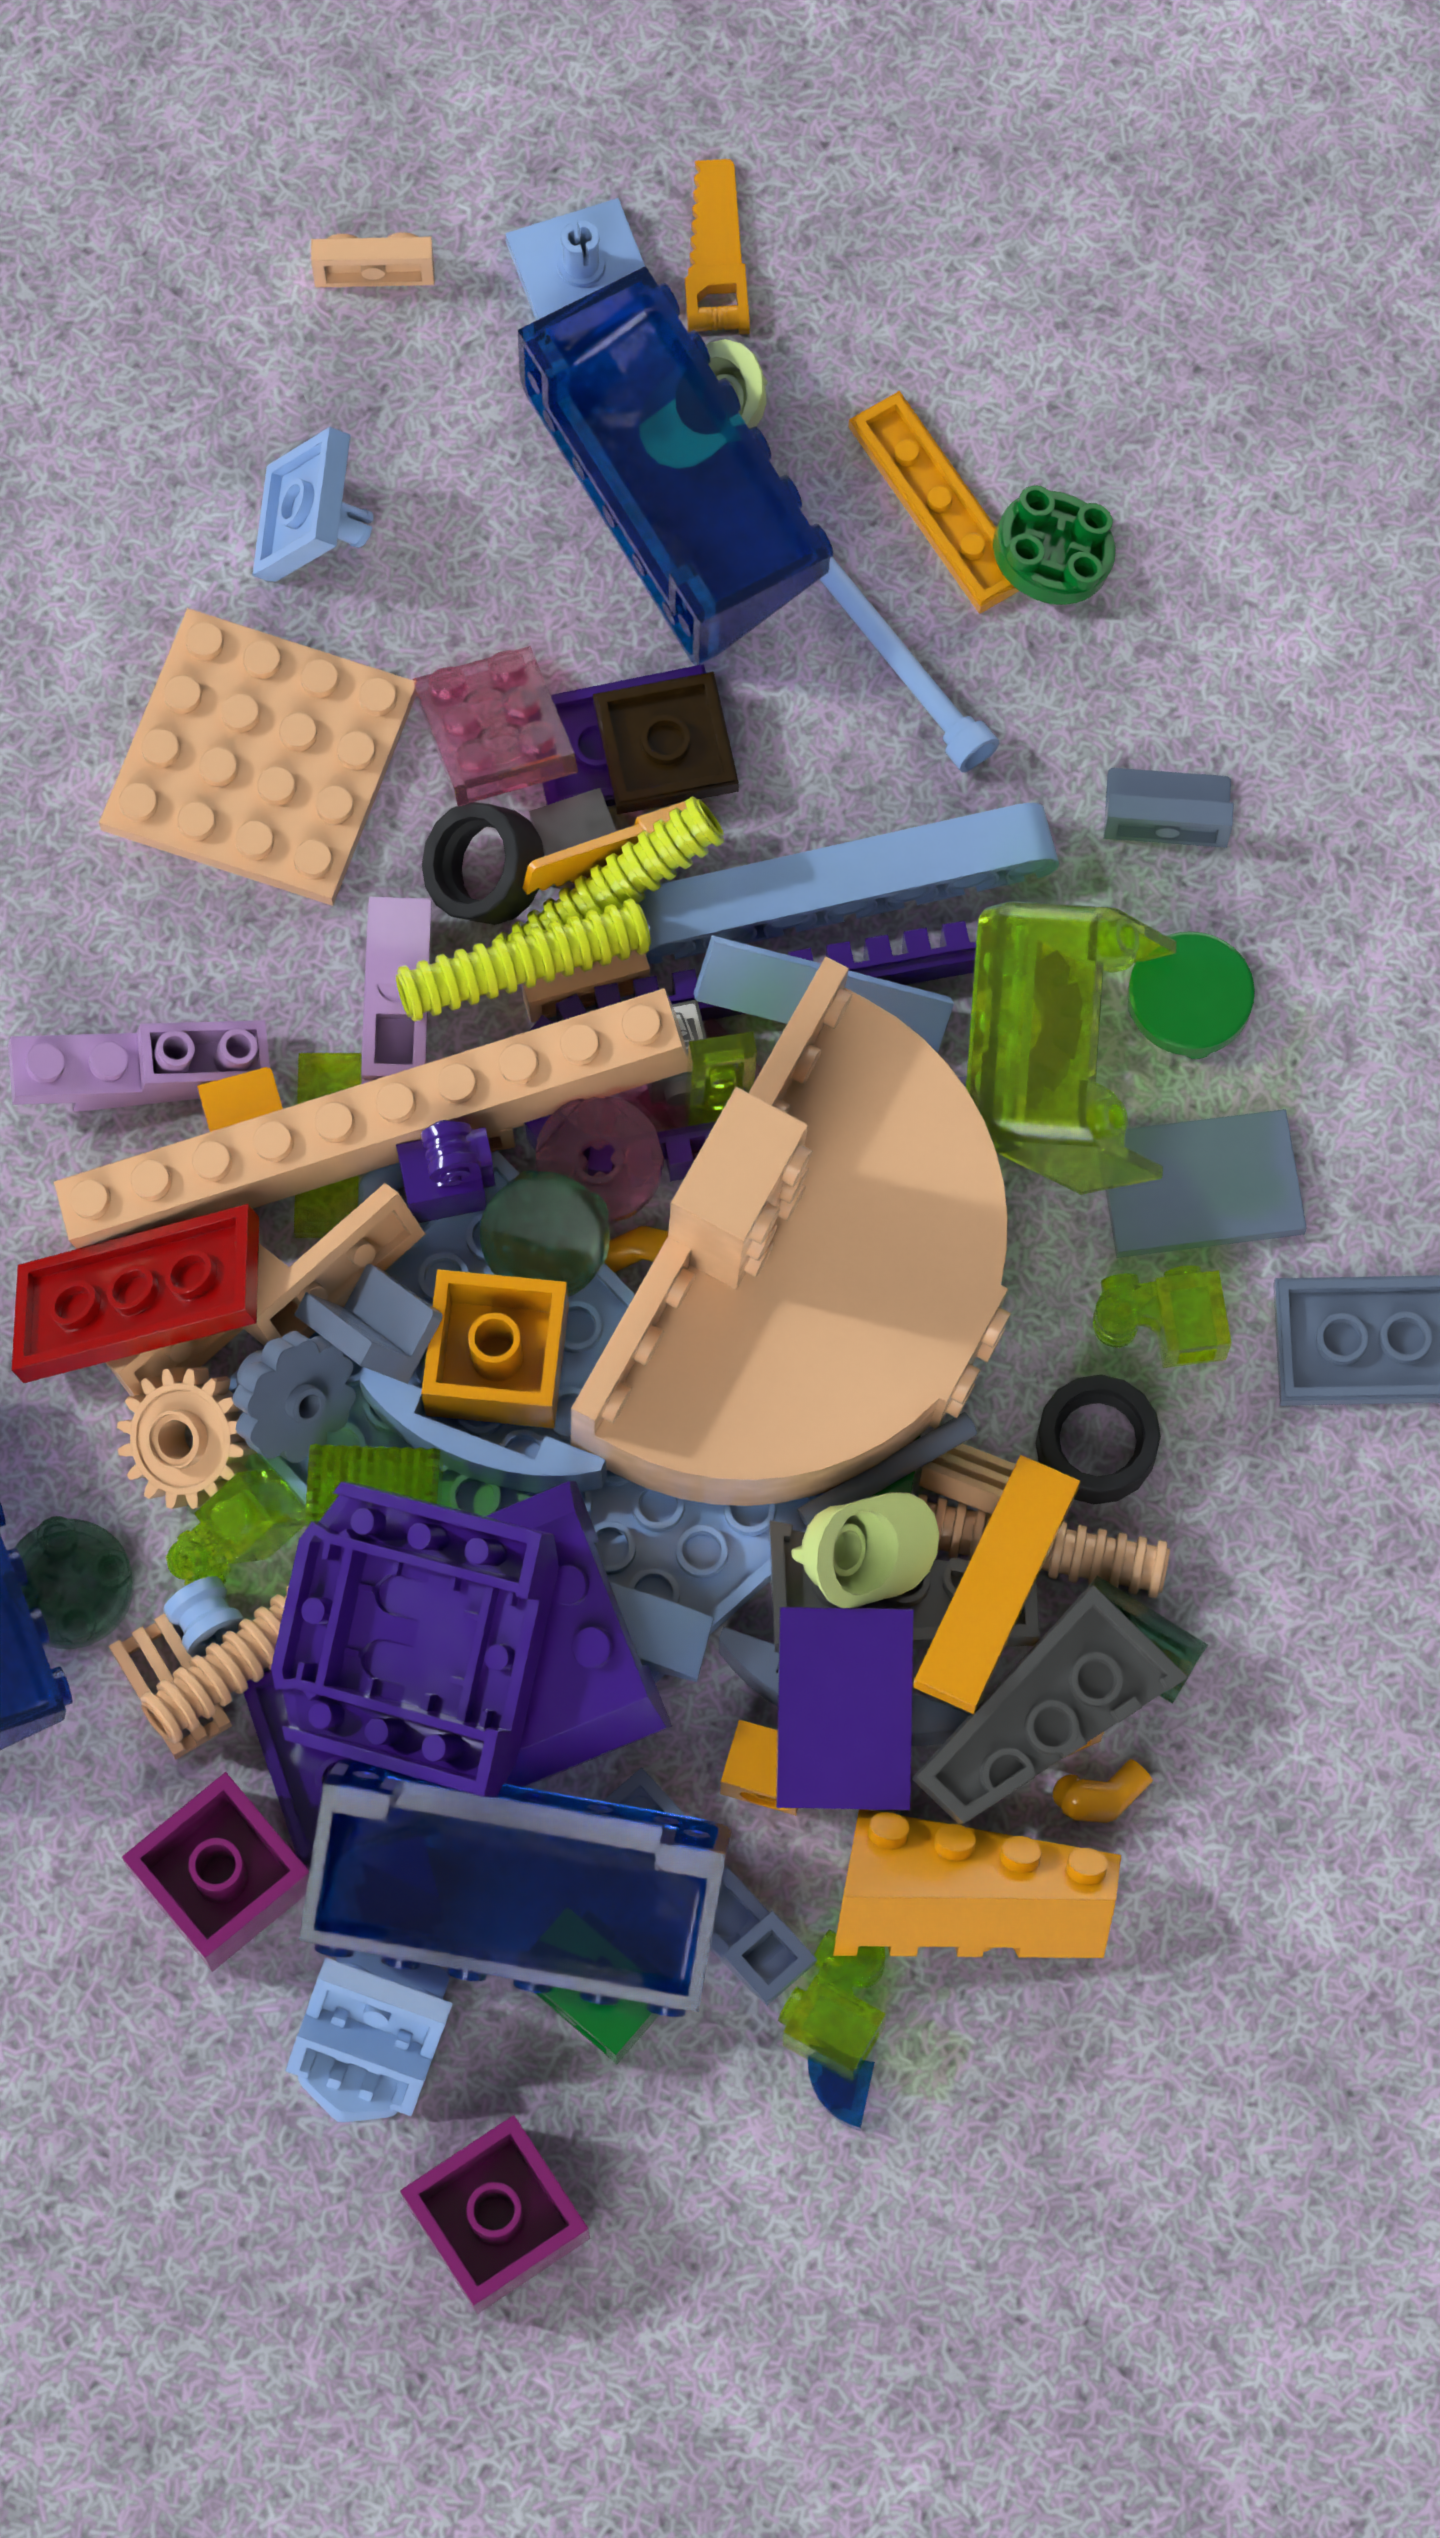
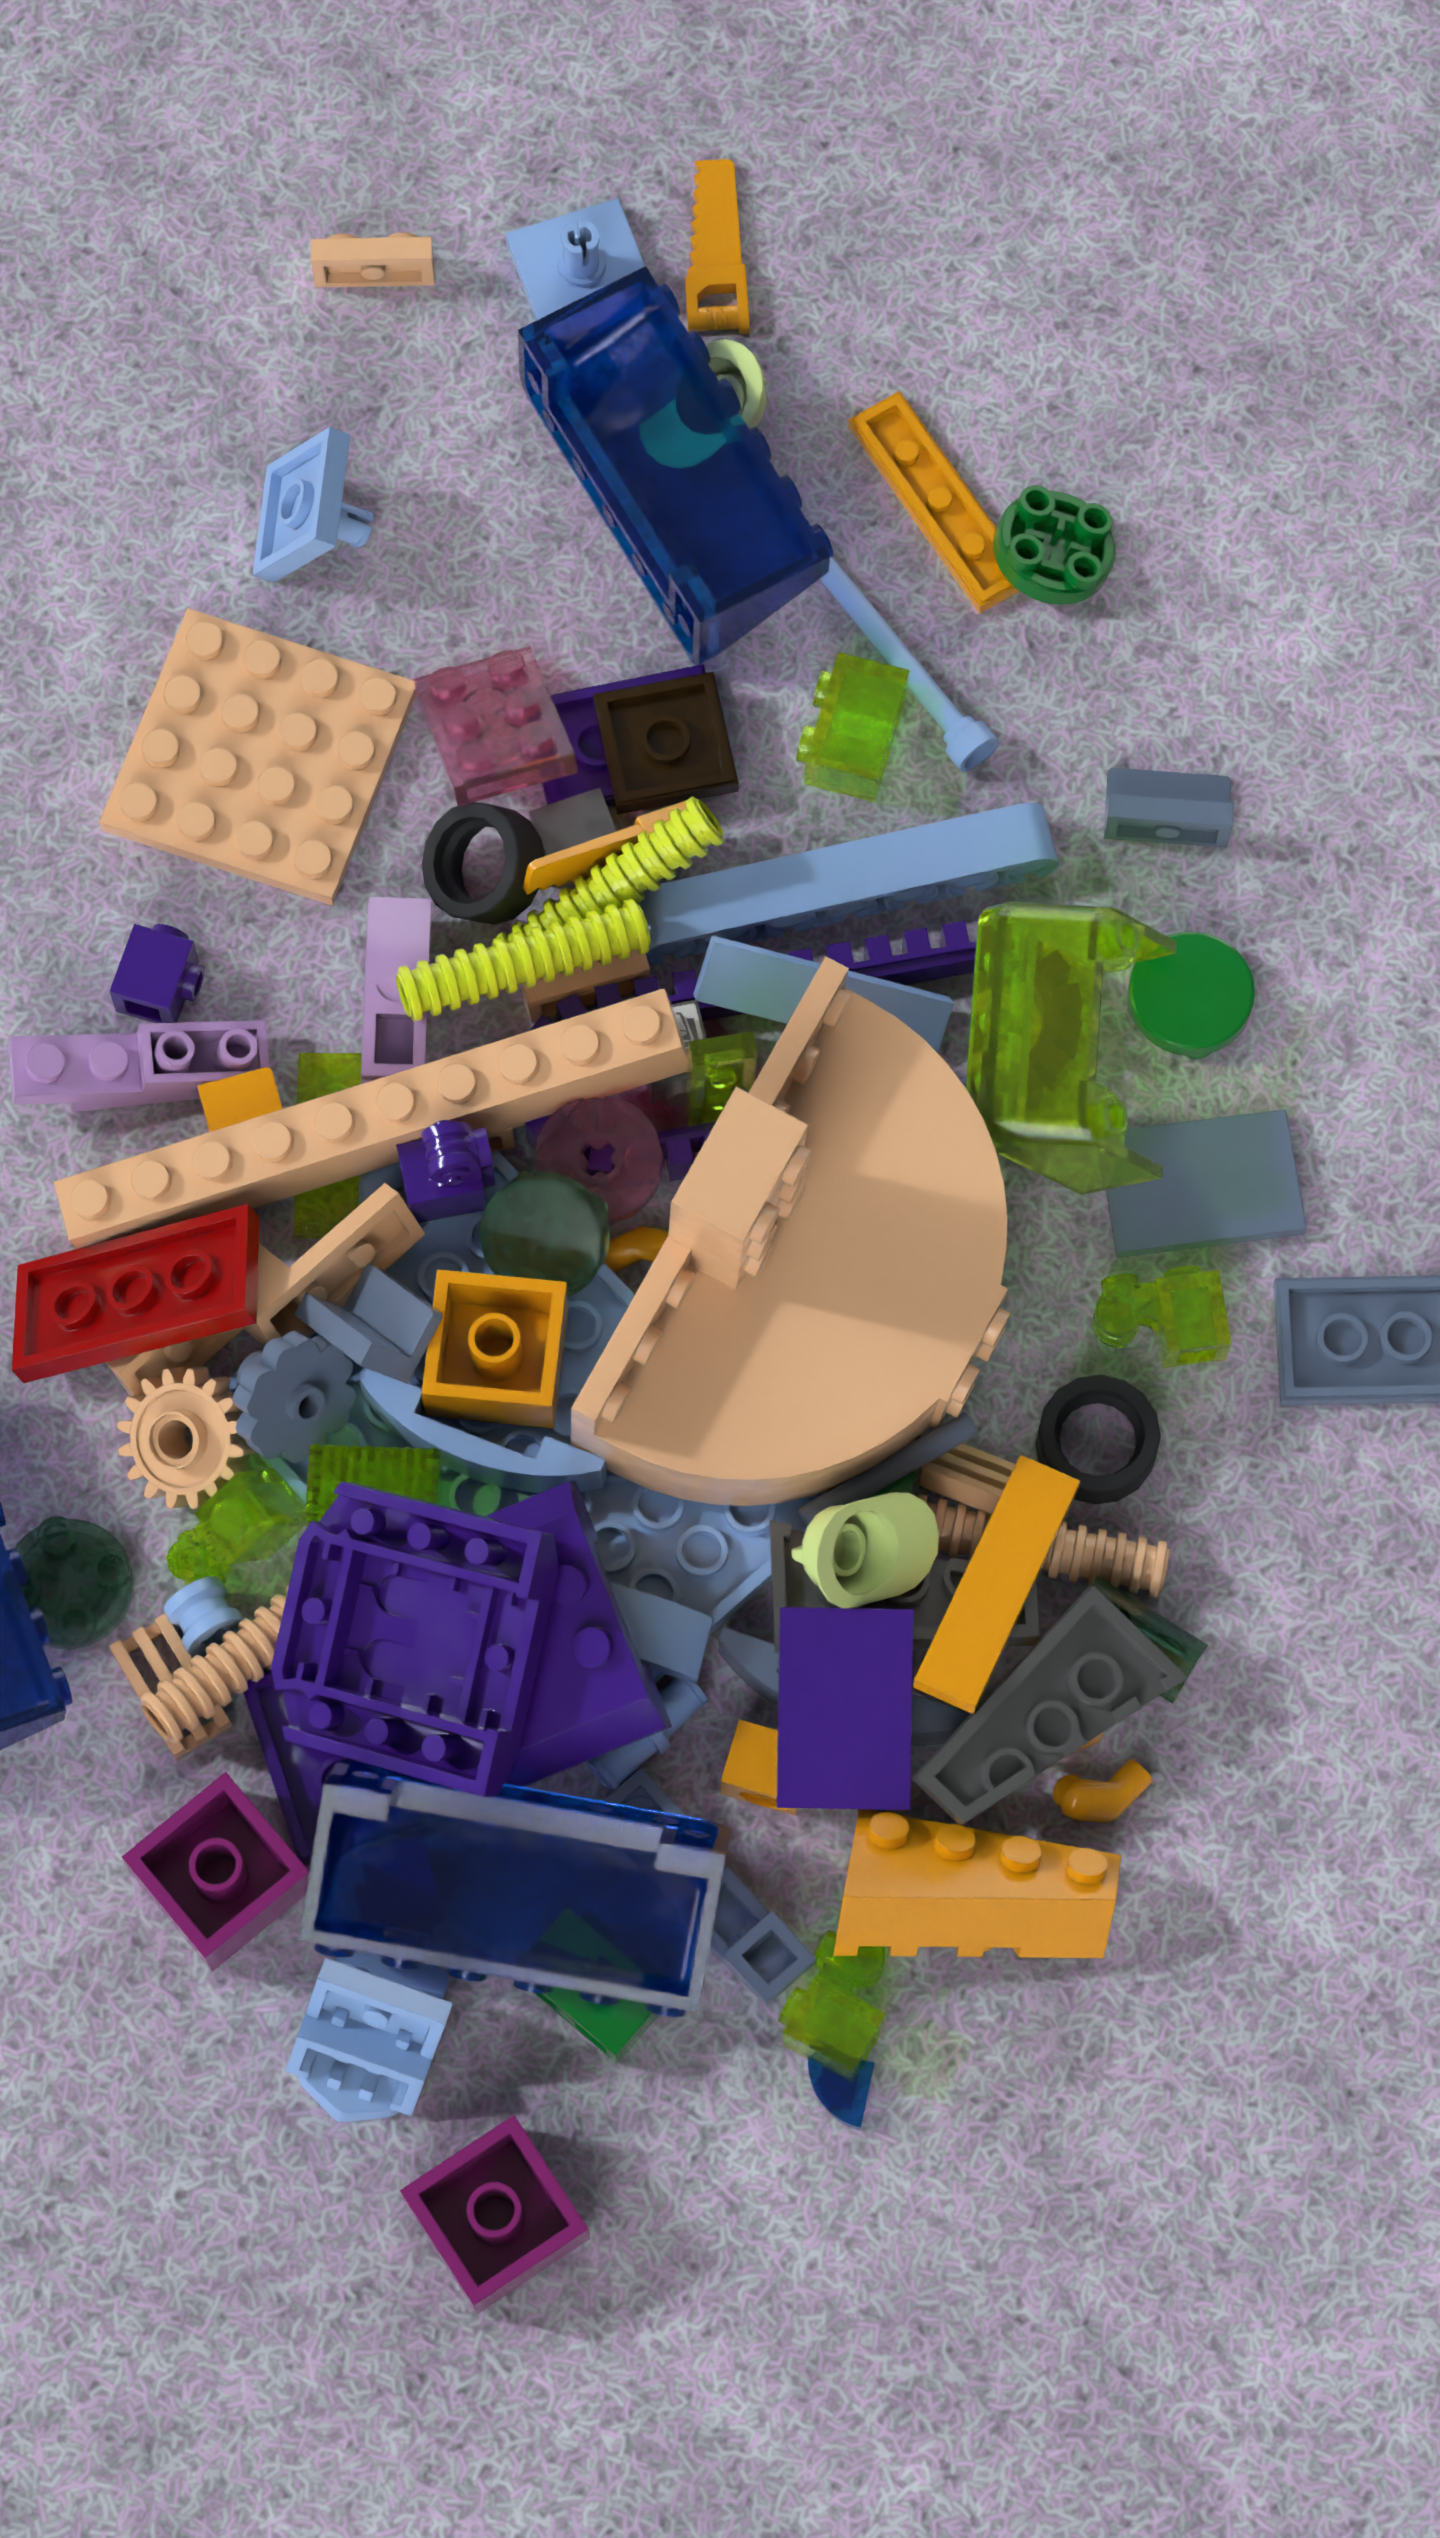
none -> dark purple brick [109,924,205,1023]
none -> light blue pin [587,1677,708,1792]
none -> clear neon green brick [796,652,910,803]

